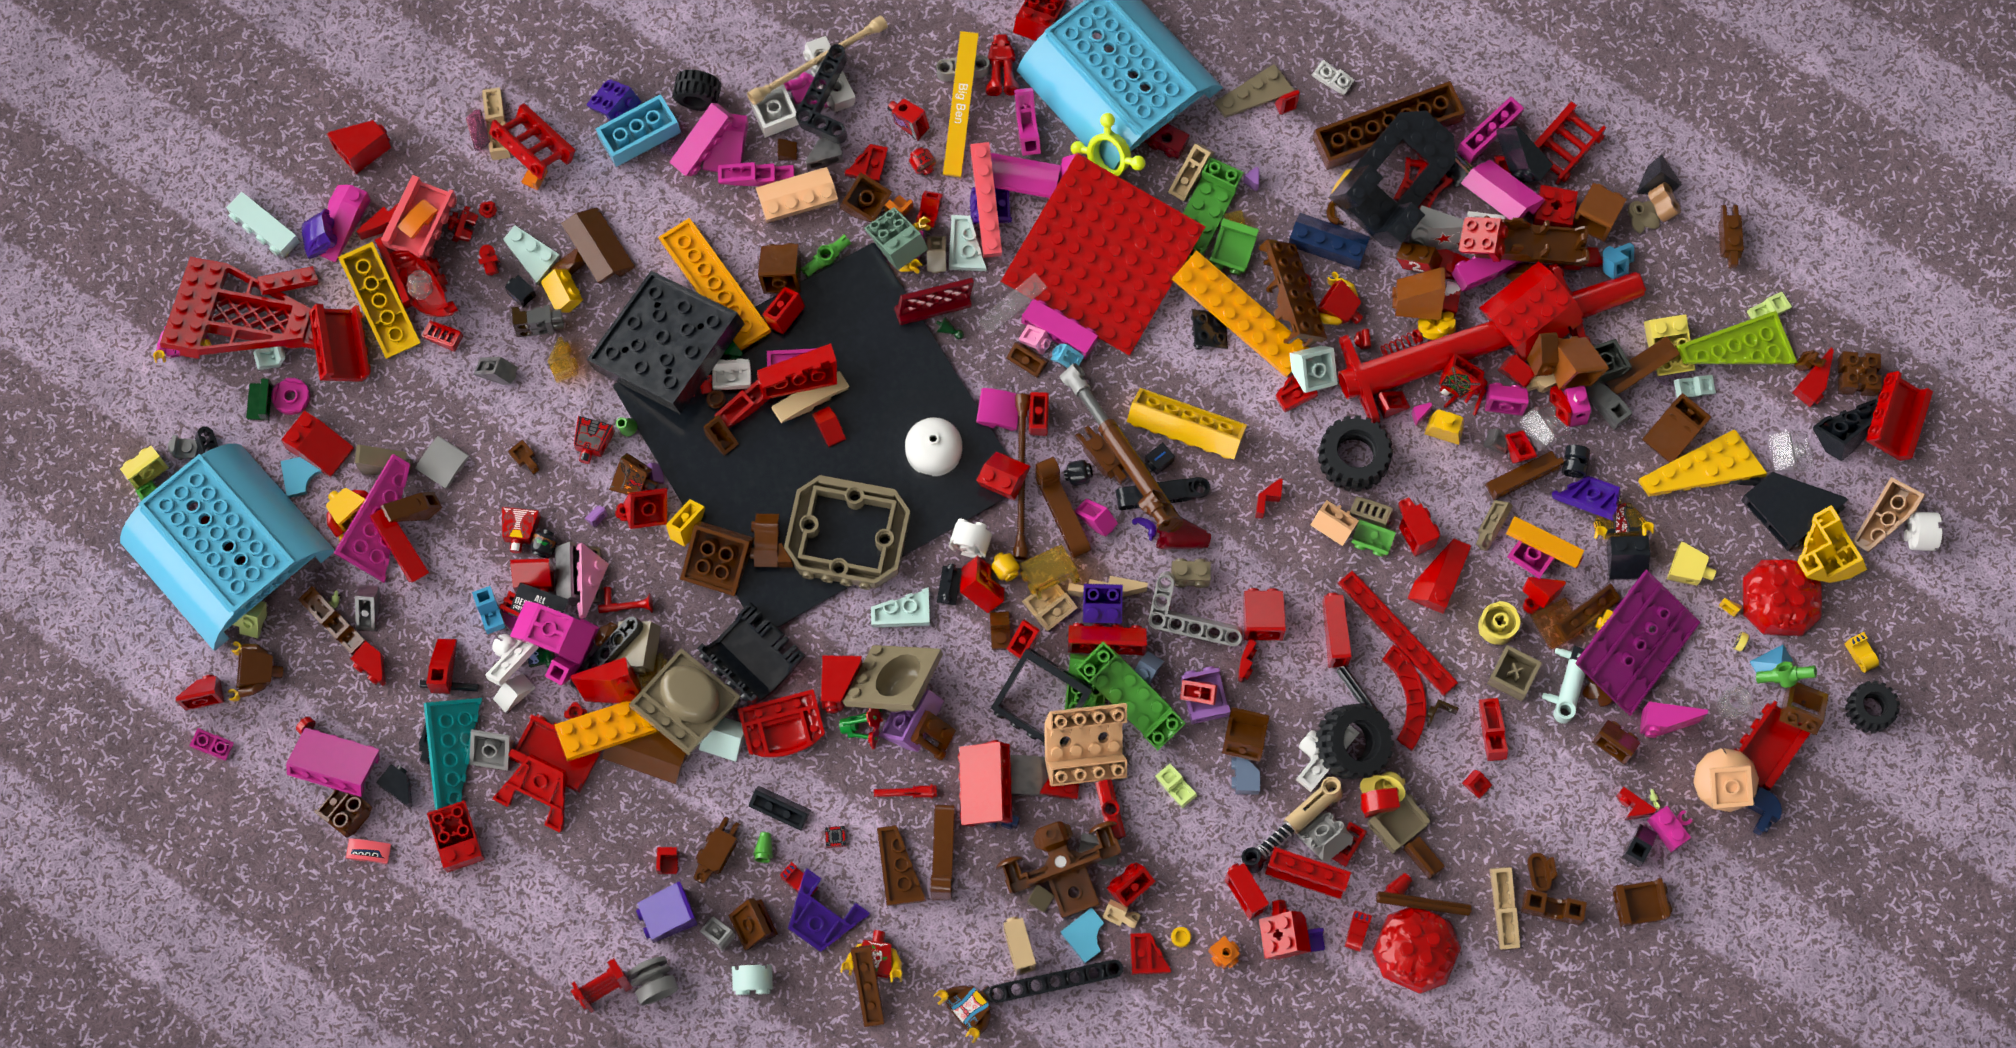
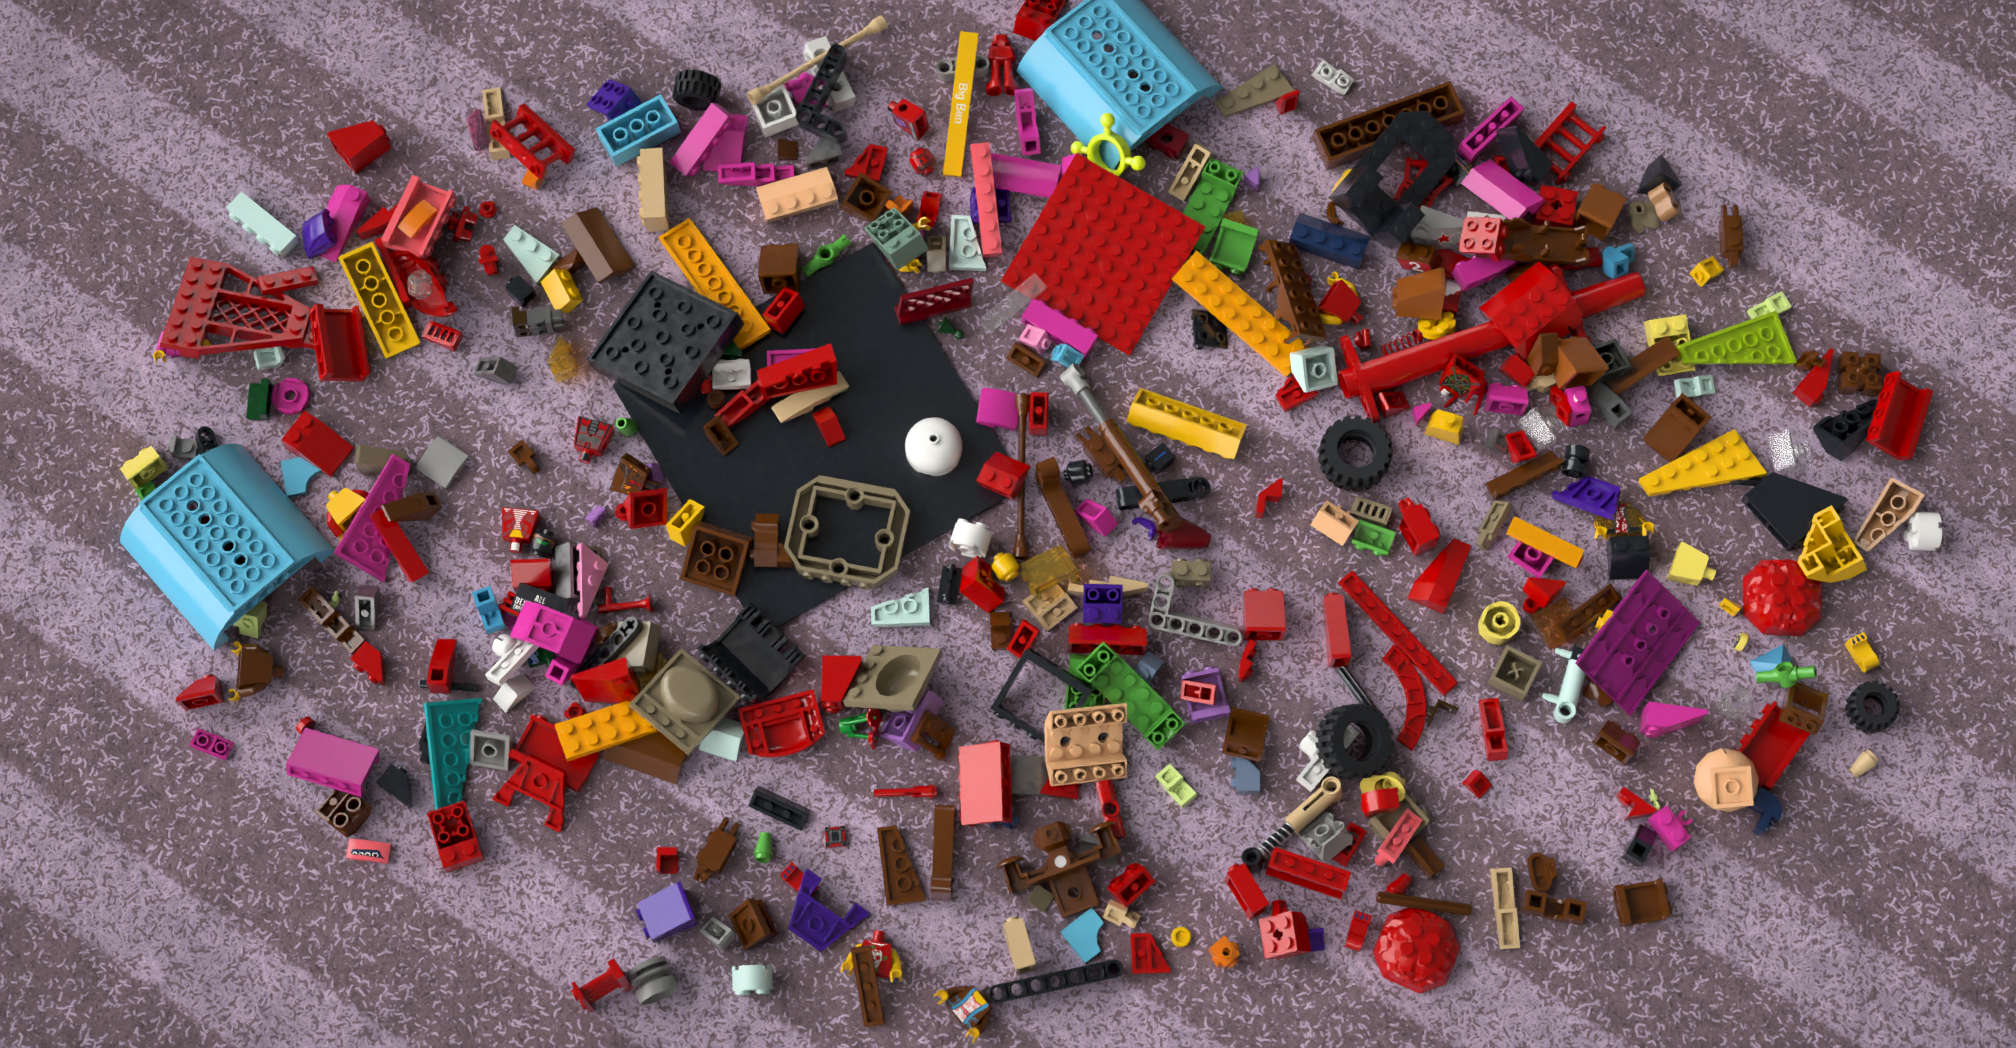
none -> tan piece [637,148,669,232]
none -> coral piece [1375,808,1423,867]
none -> yellow bracket [1690,256,1724,287]
none -> tan cone [1849,749,1879,778]

